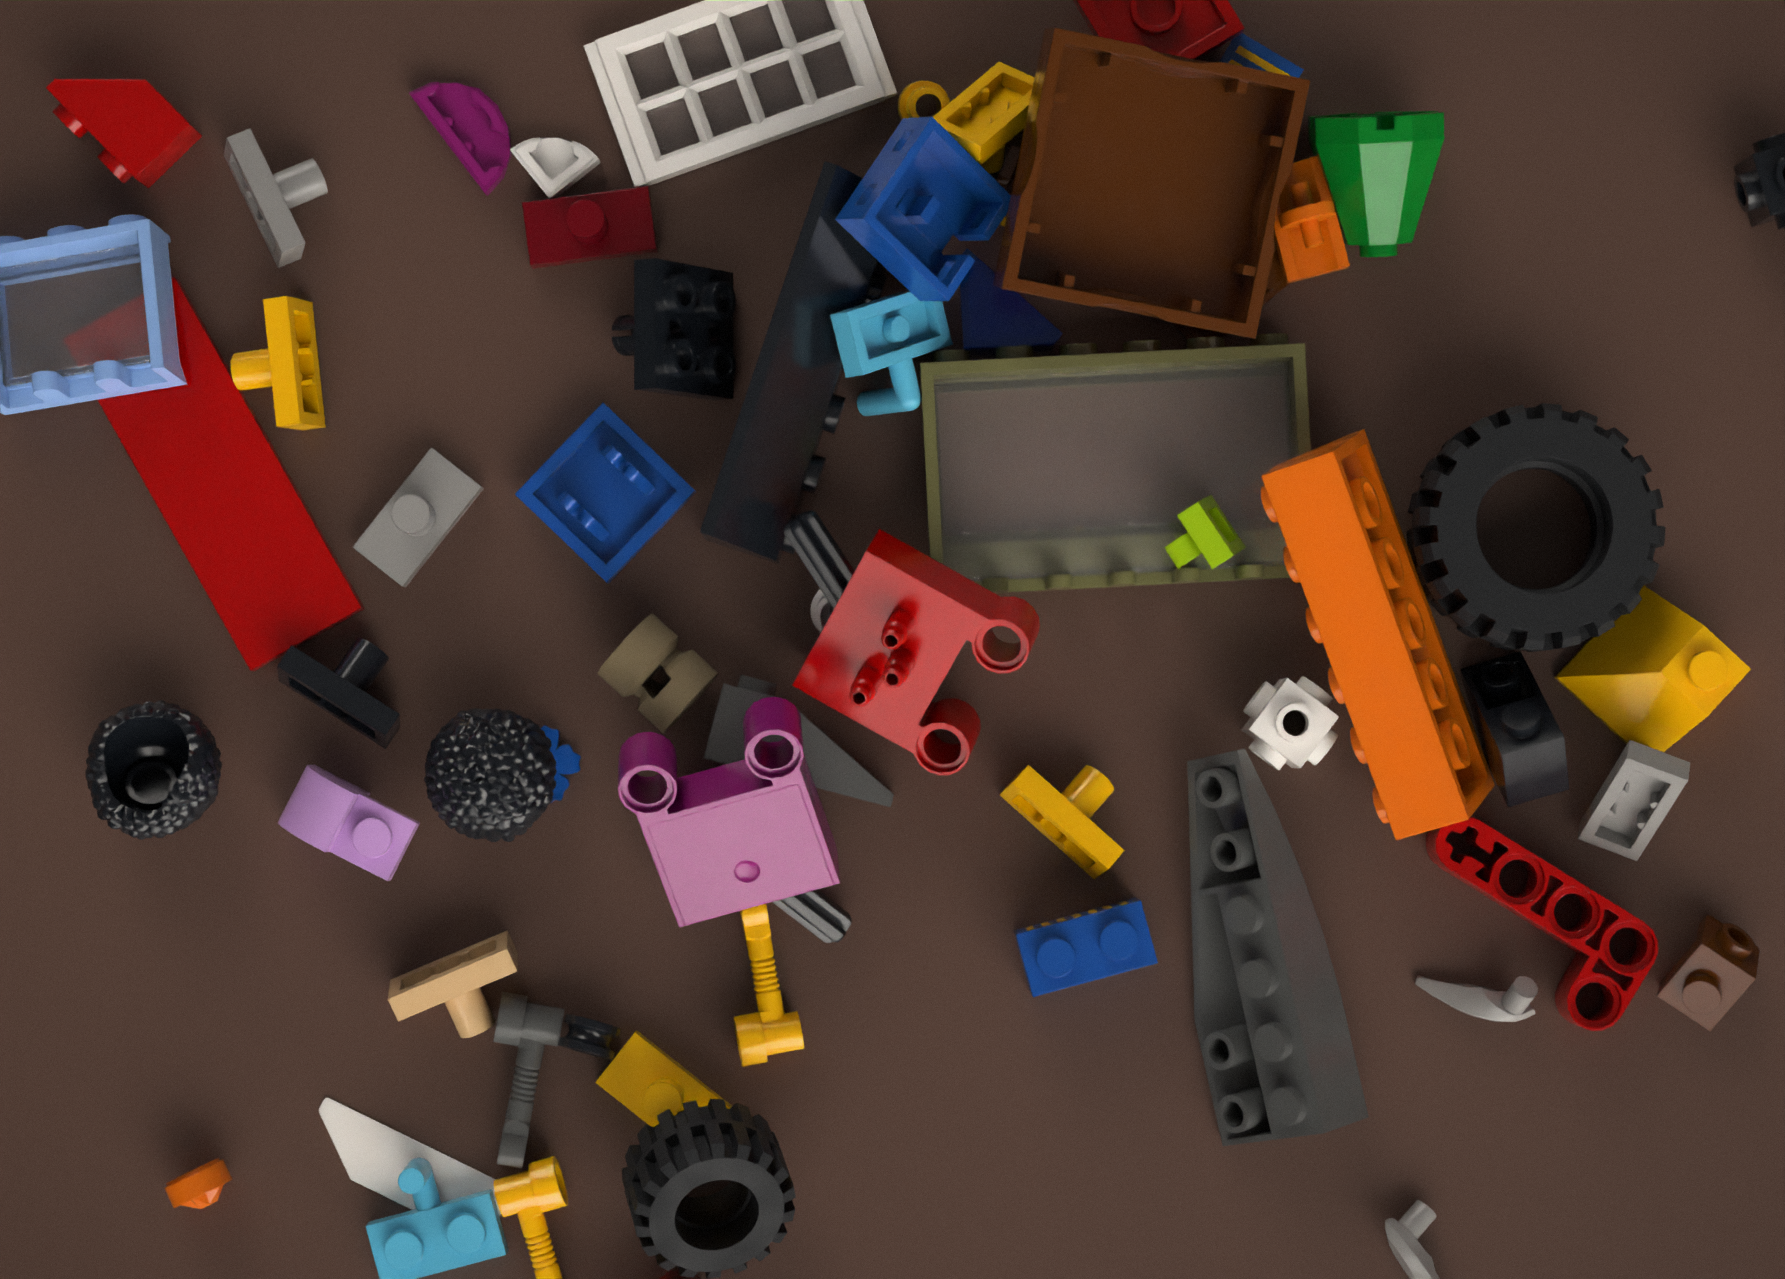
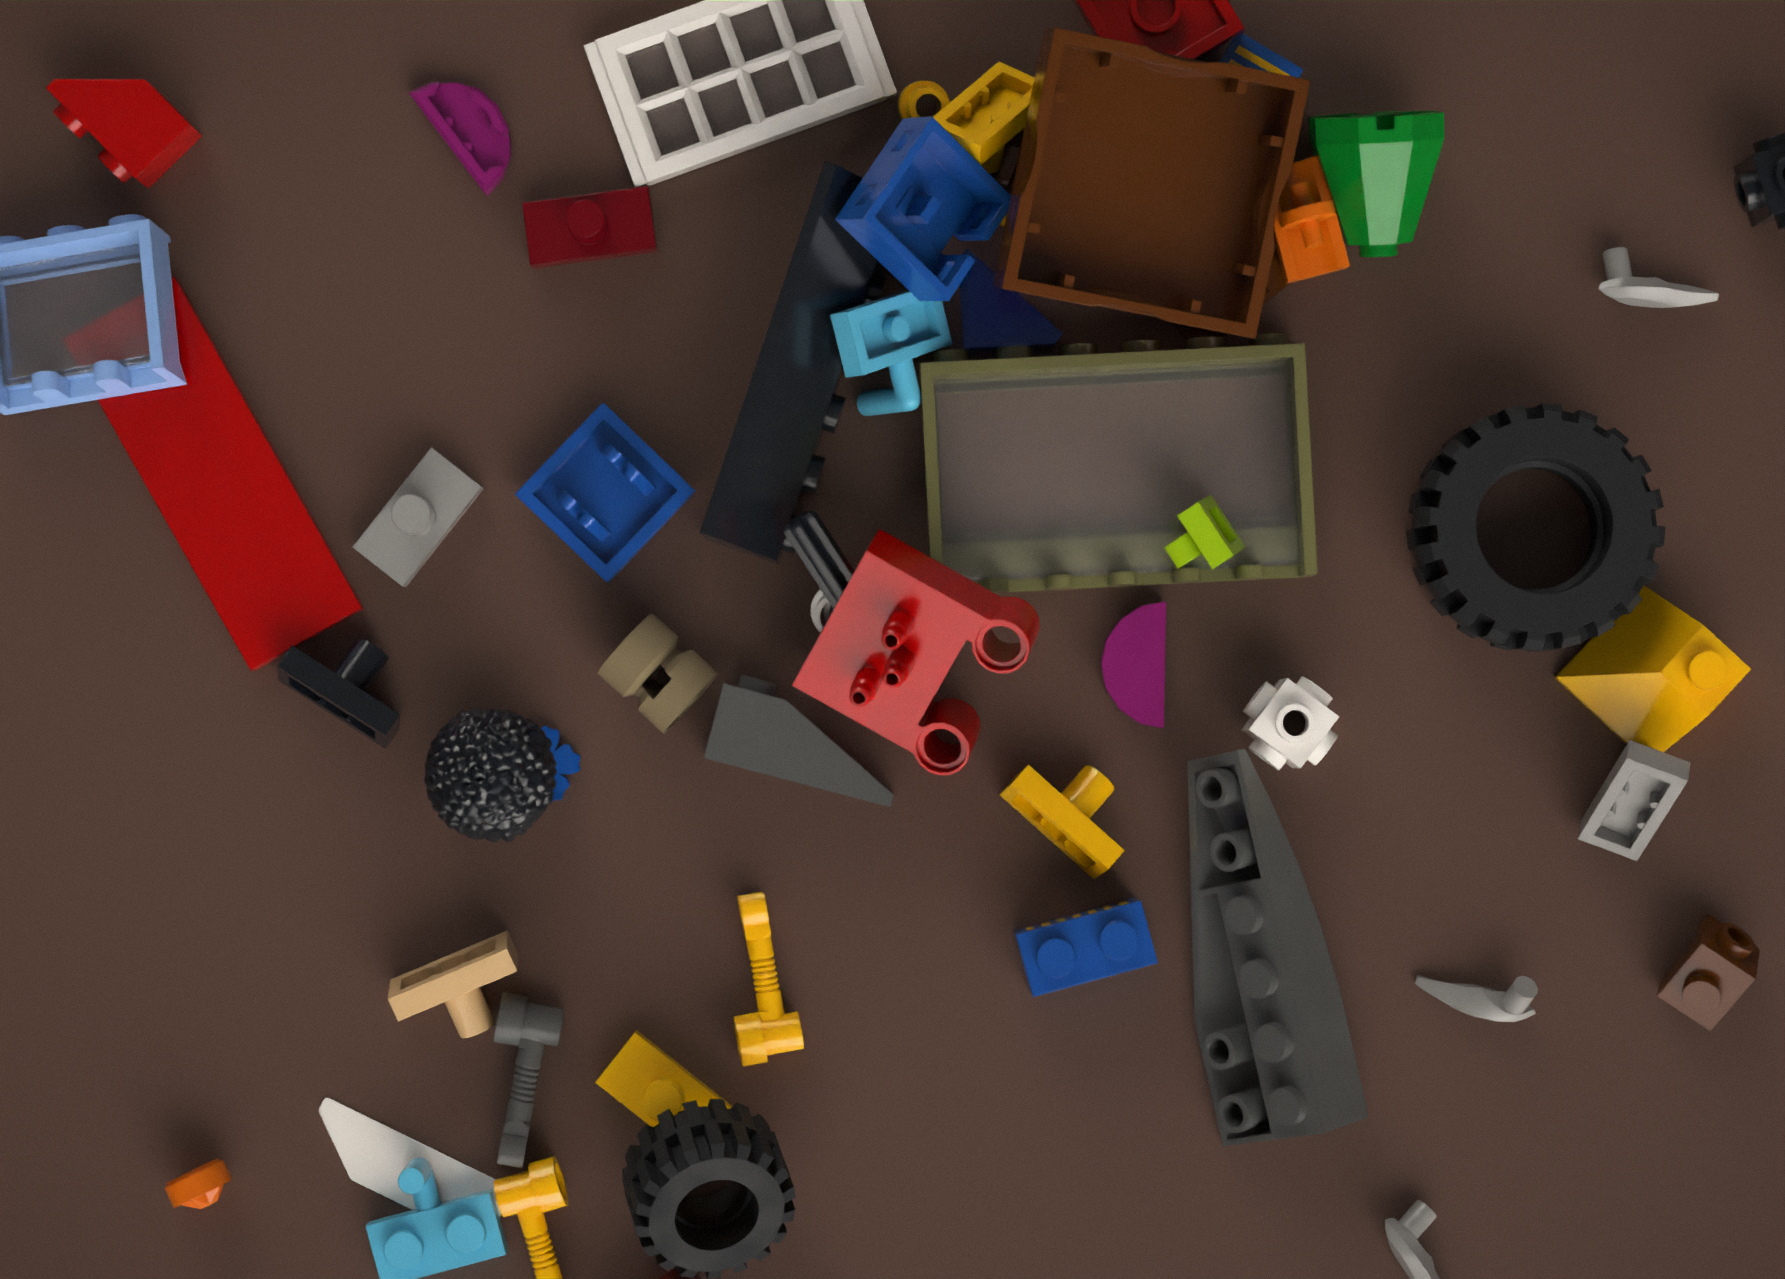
black hair [85,700,222,840] -> none
light grey tile [224,128,328,268] -> none
yellow tile [231,296,326,431] -> none
lavender brick [278,764,420,881] -> none
white tile [510,137,601,199] -> none
black bush [558,1014,621,1060] -> none
black plate [612,258,736,400] -> none
piece [618,697,852,943] -> none
orange slope [1261,429,1495,840] -> none
red beam [1426,817,1658,1031] -> none
black slope [1460,651,1569,807] -> none
none -> magenta tile [1100,601,1166,729]
none -> light grey bar [1598,247,1719,308]

